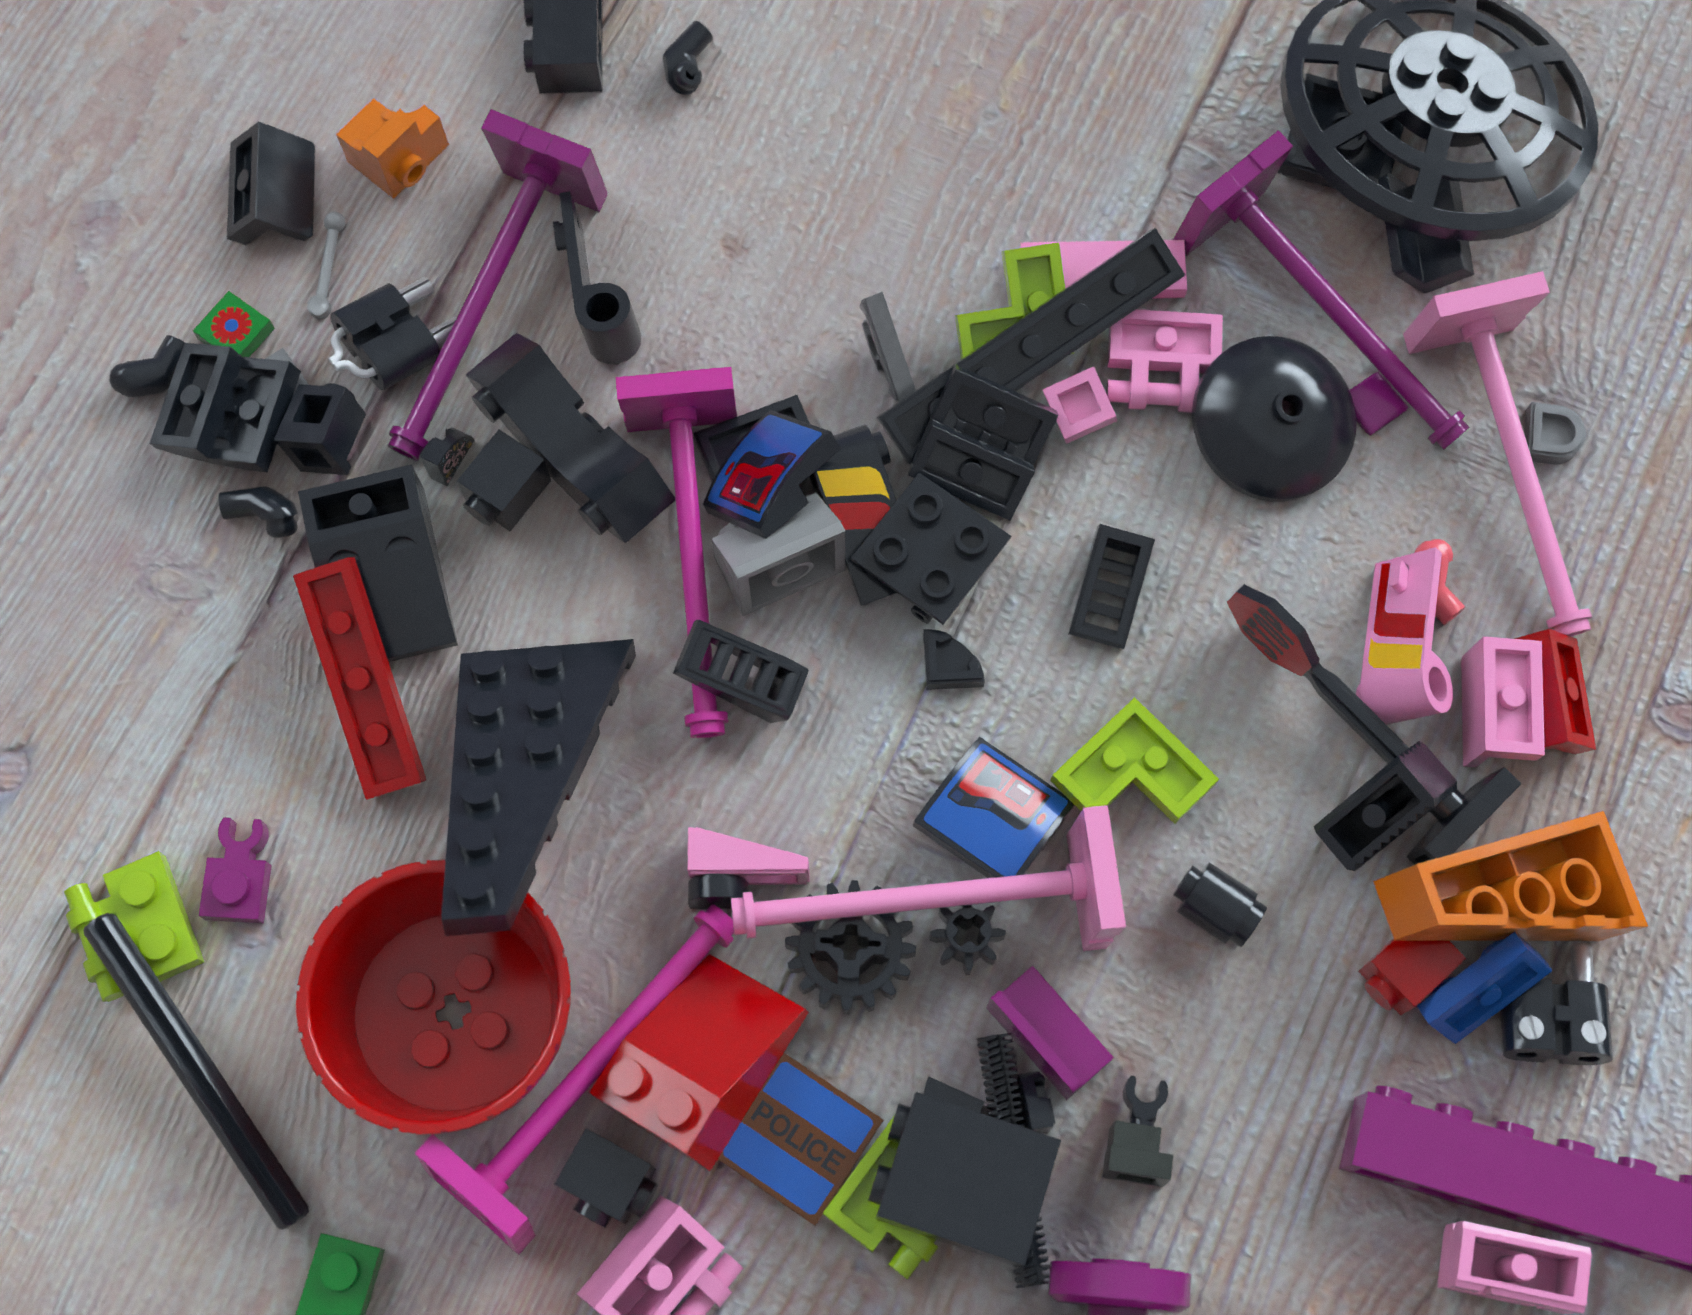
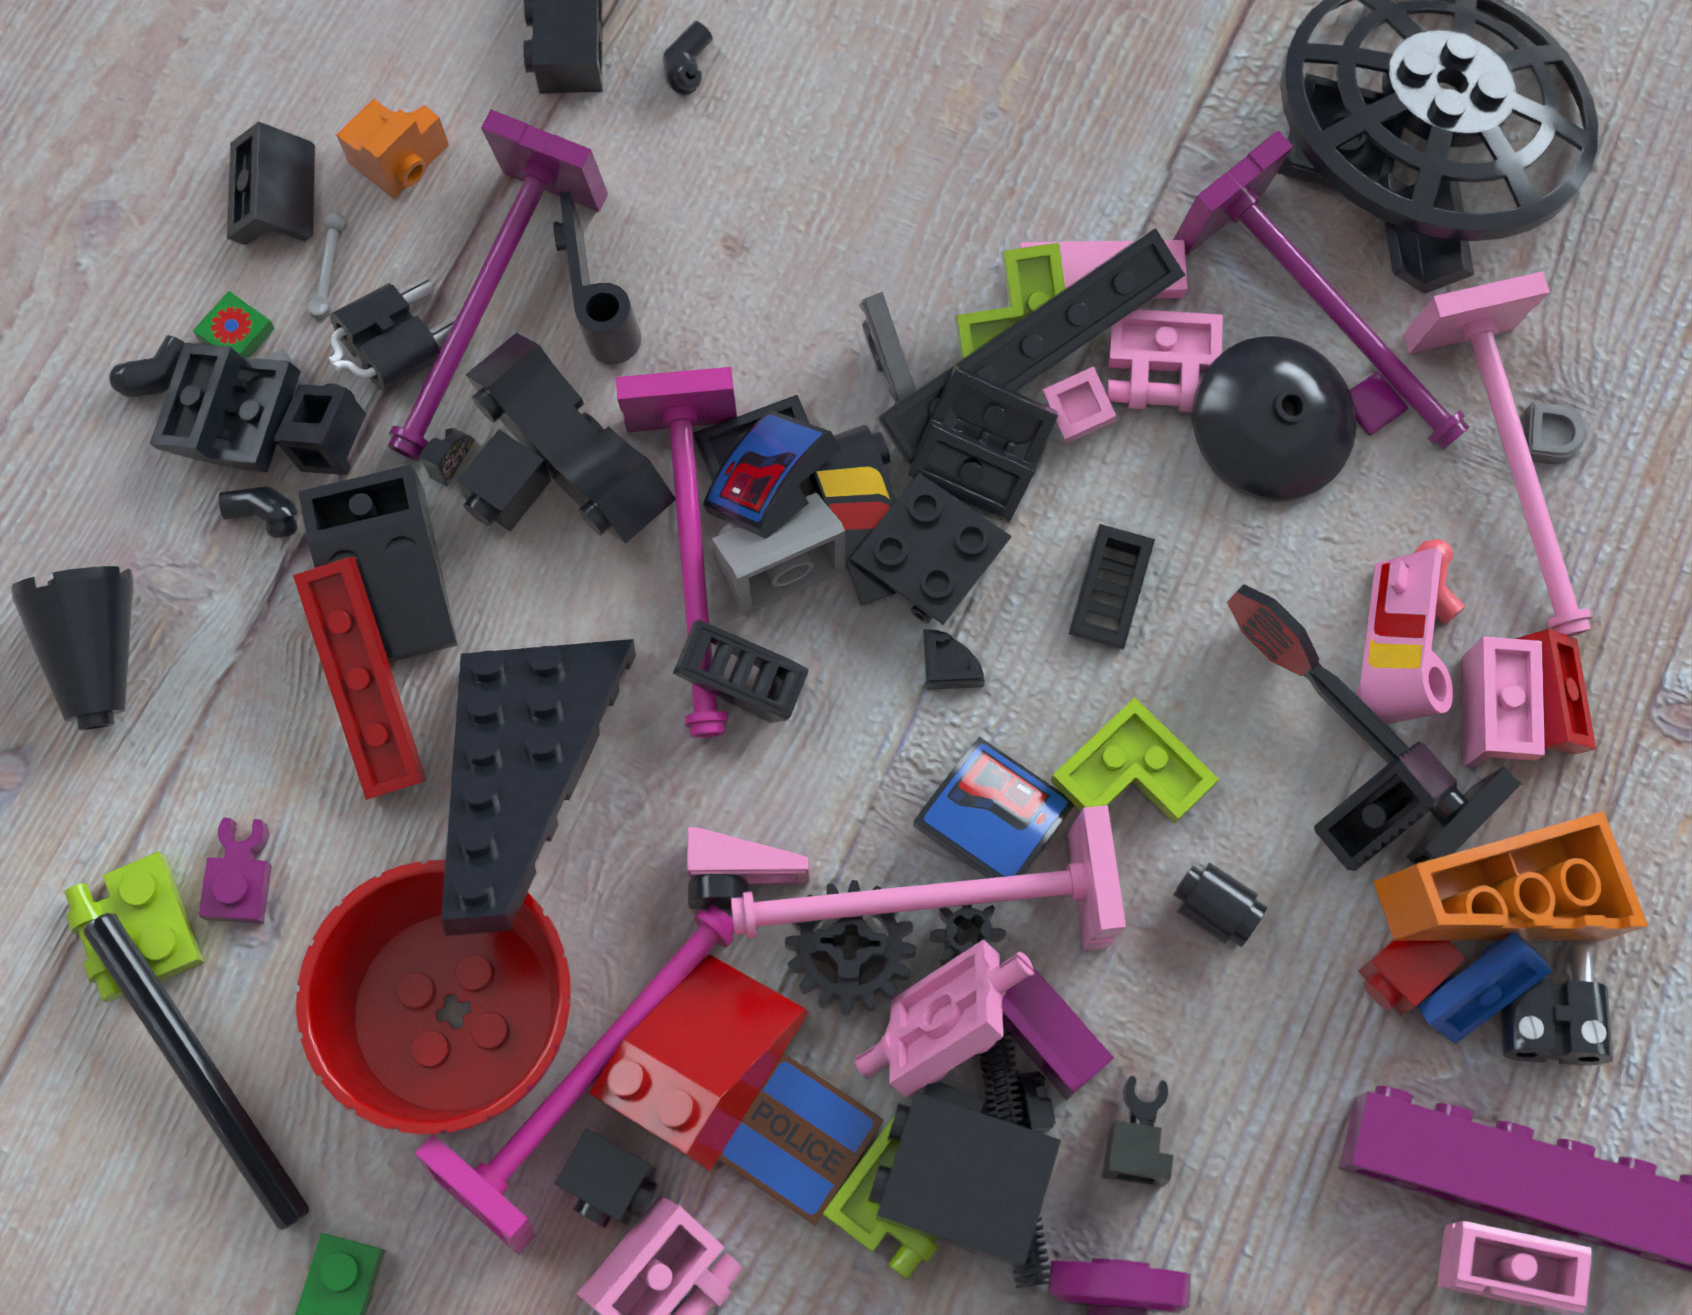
none -> black cone [11,566,134,731]
none -> bright pink plate [855,939,1034,1098]

